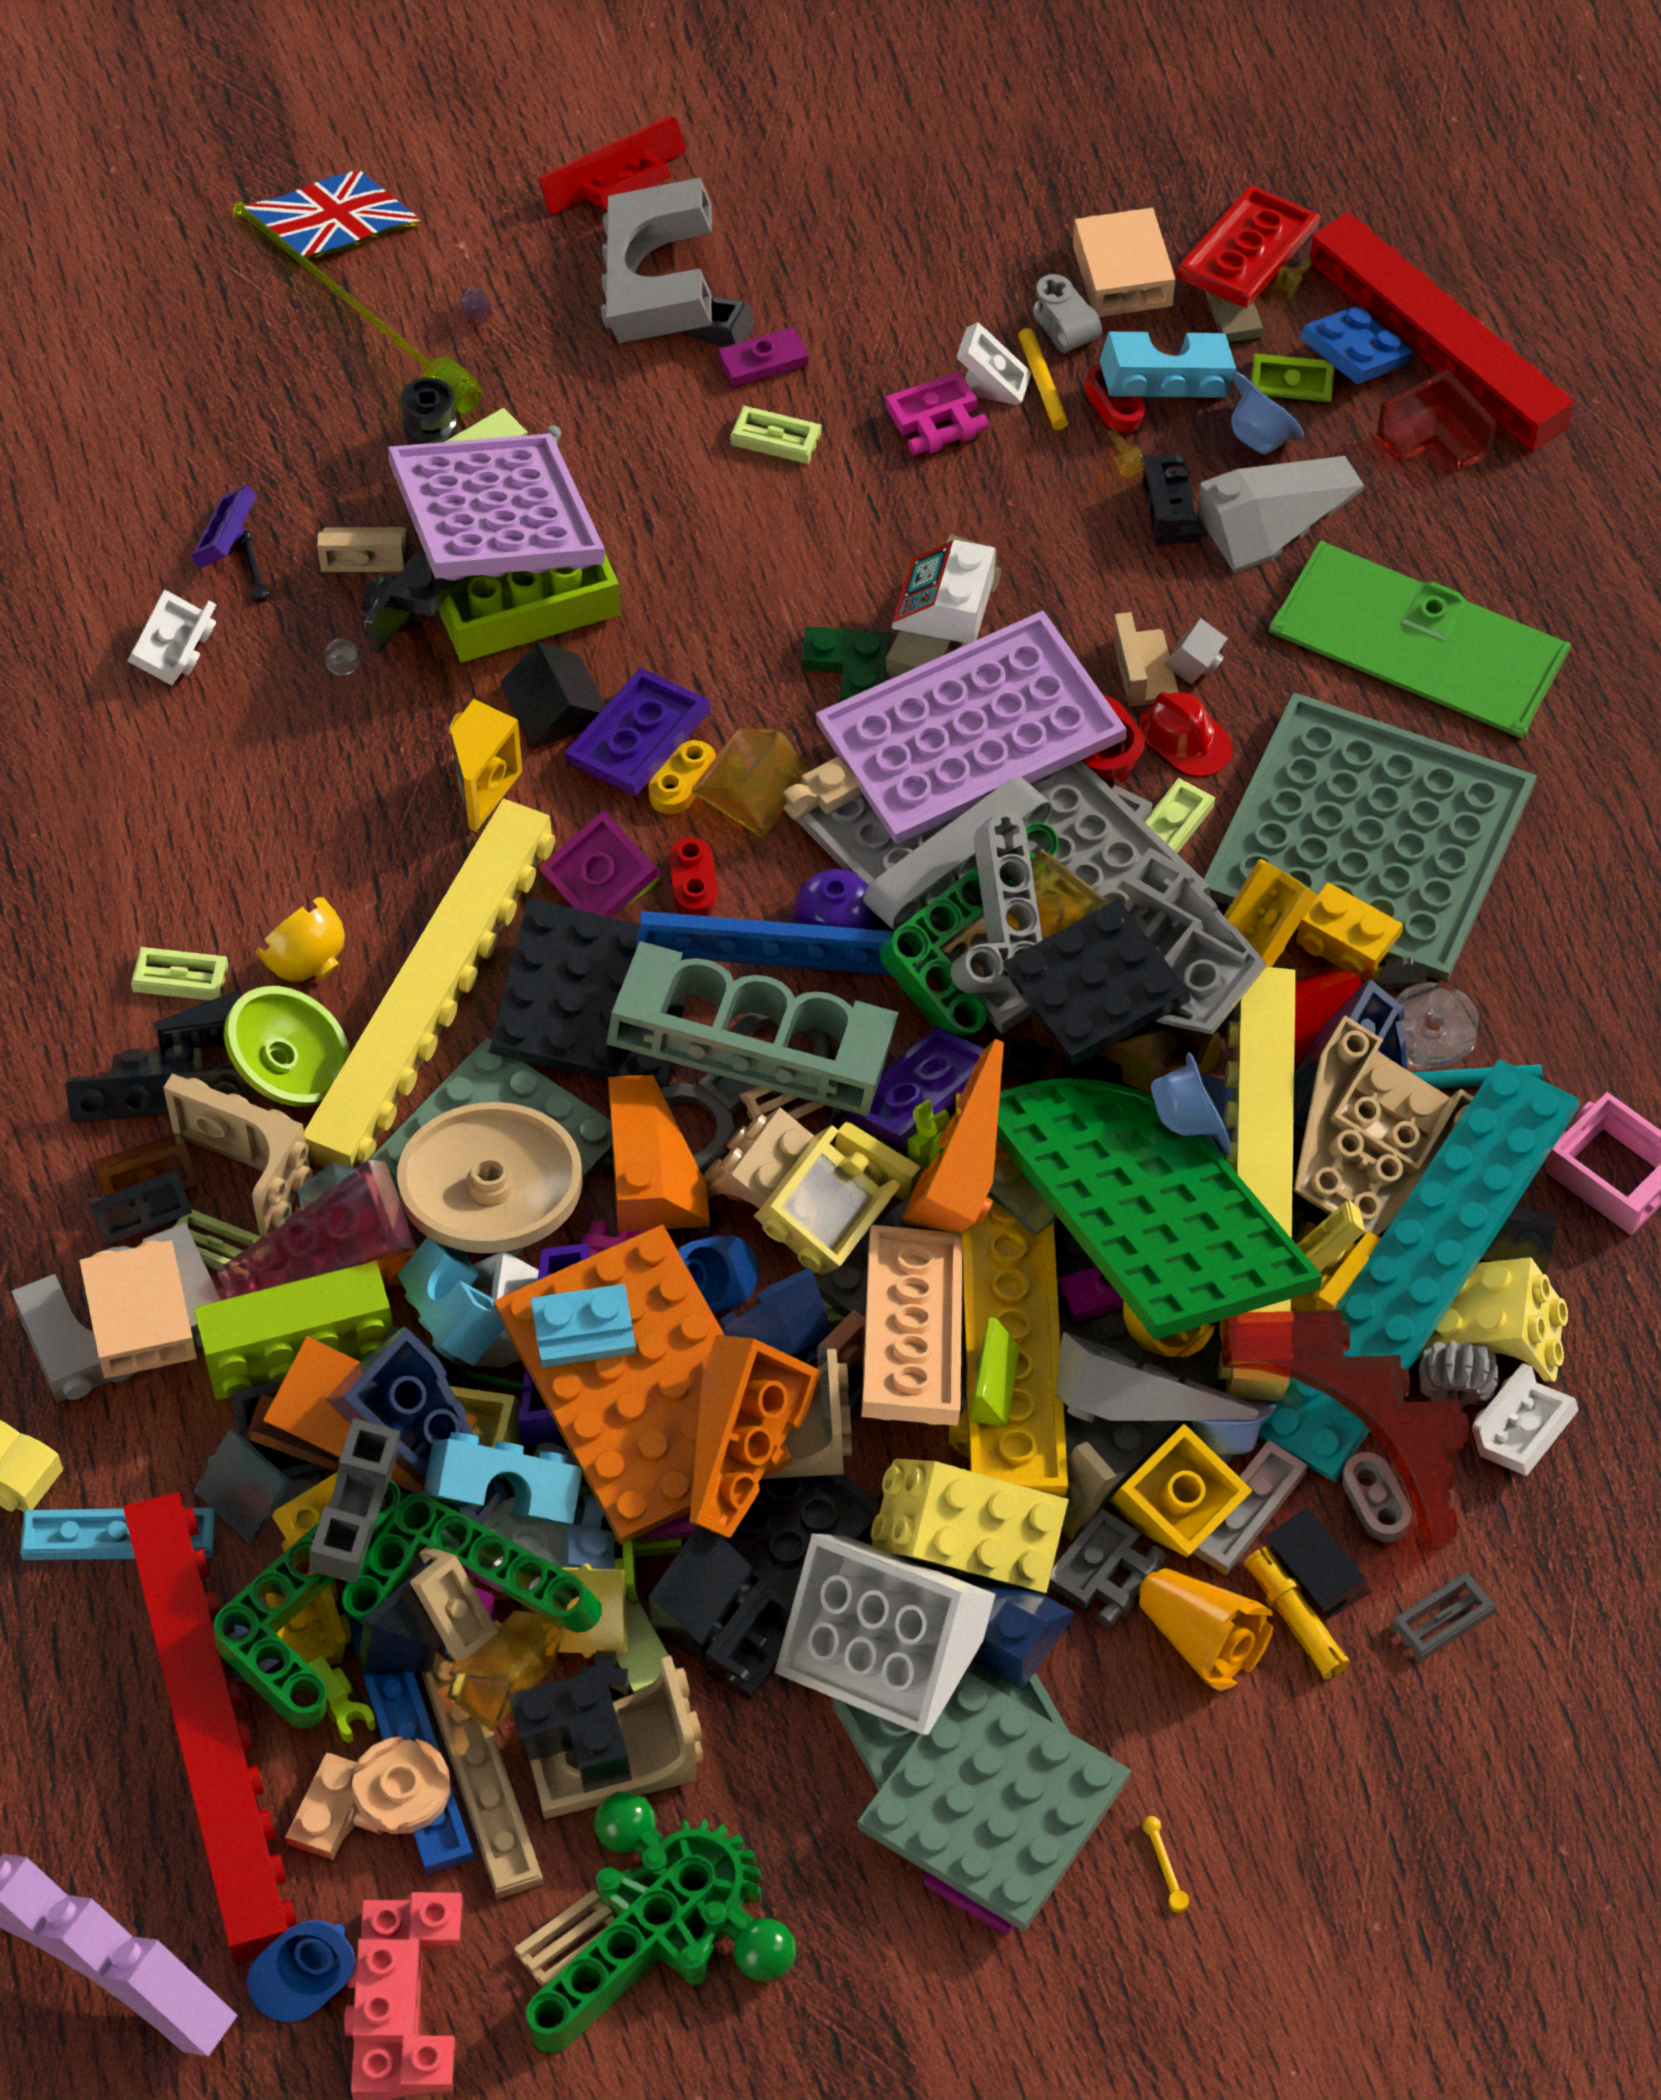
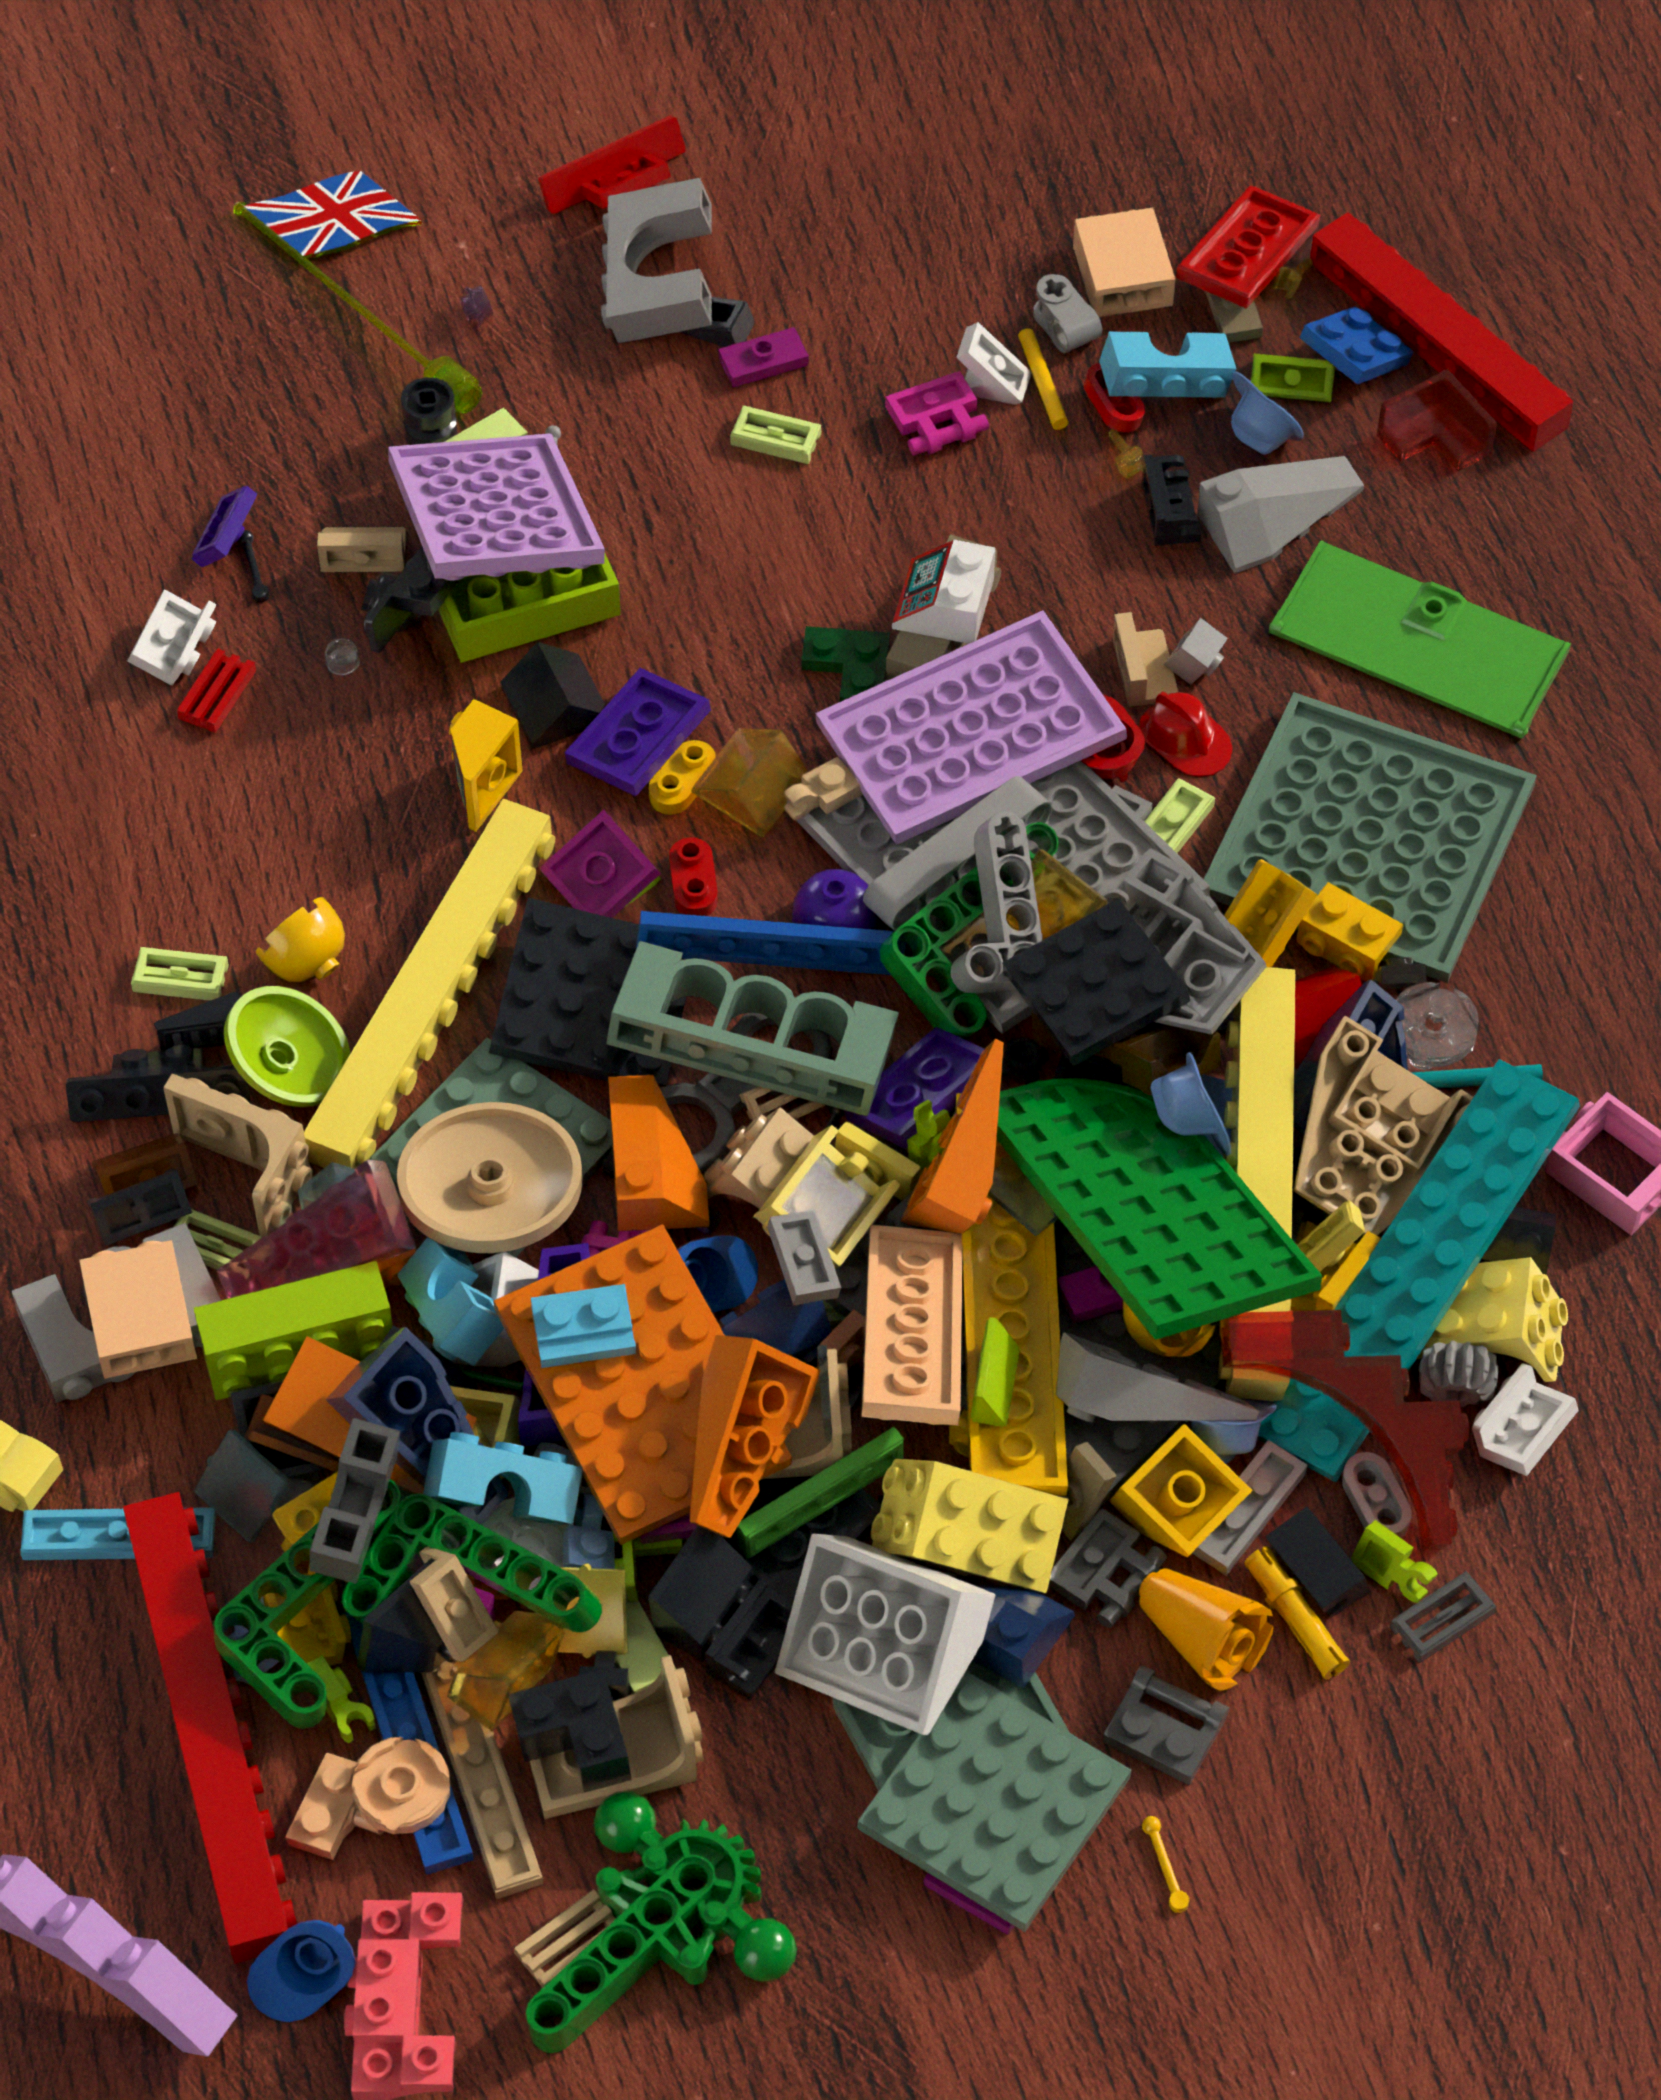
none -> red tile [177,648,256,733]
none -> bright green tile [736,1427,904,1558]
none -> light grey plate [767,1210,841,1305]
none -> dark grey plate [1103,1665,1230,1785]
none -> lime plate [1350,1520,1438,1603]

